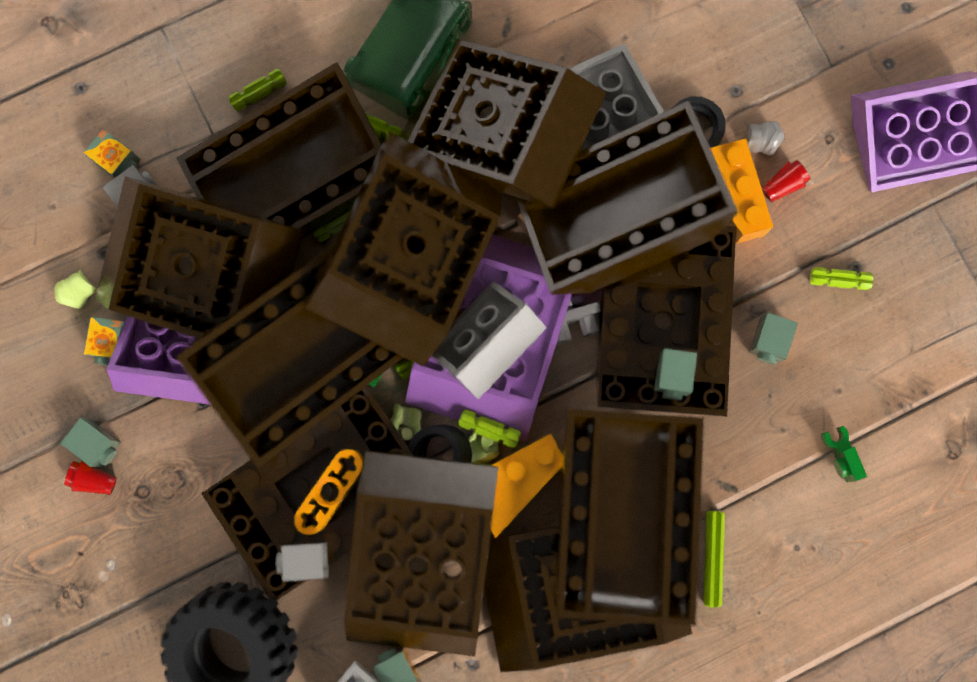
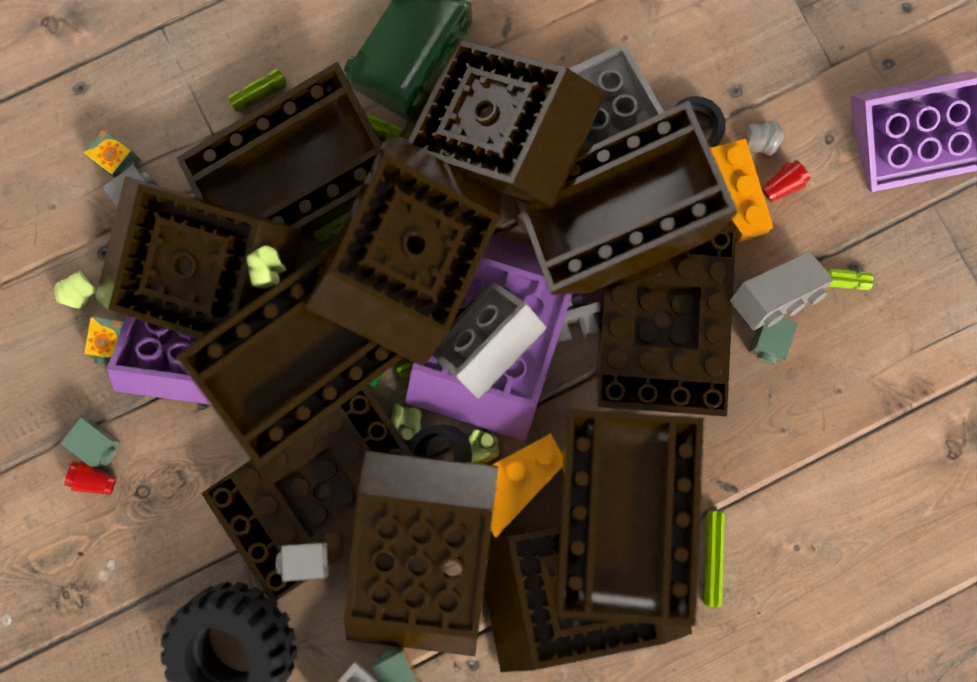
light orange beam [294,449,364,535] -> none
lime axle [458,410,521,448] -> none
sand green brick [654,349,697,400] -> none
green plate [821,426,867,482] -> none
none -> yellowish green arm [247,245,286,288]
none -> light grey brick [730,251,834,330]

